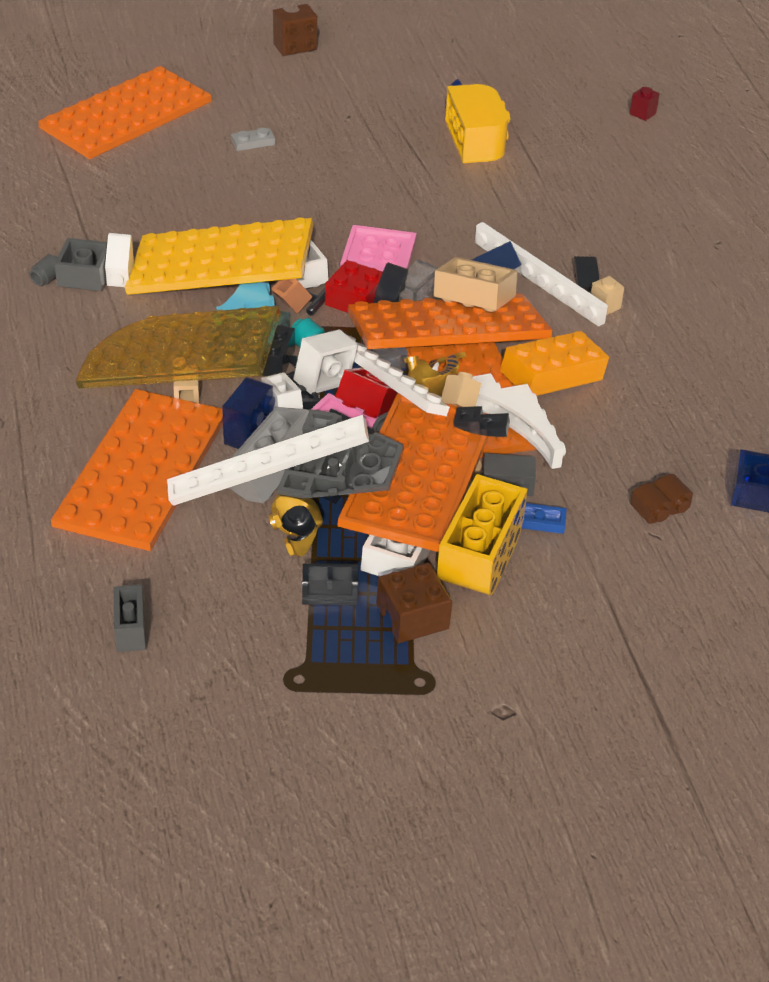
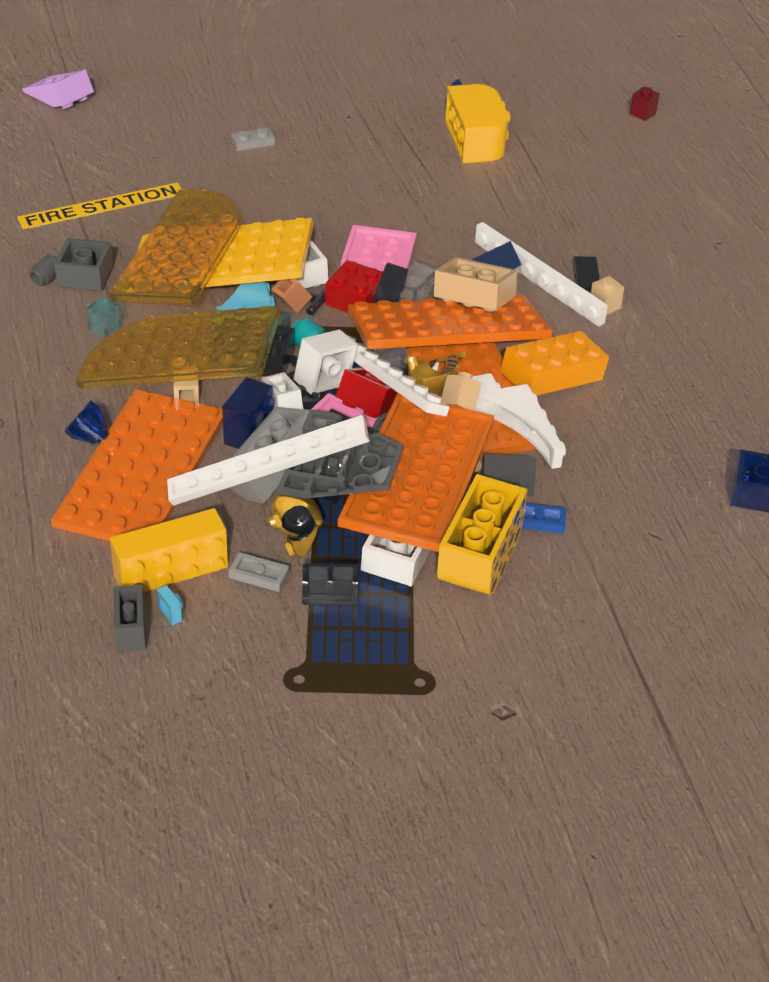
orange plate [38,66,212,159] -> none
white slope [105,233,134,287] -> none
reddish brown piece [273,4,317,56] -> none
reddish brown piece [376,563,453,644] -> none
black slope [454,406,510,437] -> none
reddish brown brick [631,474,693,524] -> none
none -> yellow sticker [17,182,185,229]
none -> lavender slope [22,69,94,109]
none -> clear blue brick [64,400,110,445]
none -> clear light blue brick [86,297,122,339]
none -> clear yellow plate [109,188,241,304]
none -> yellow brick [109,508,228,592]
none -> medium azure plate [157,585,183,626]
none -> light grey plate [228,552,290,592]

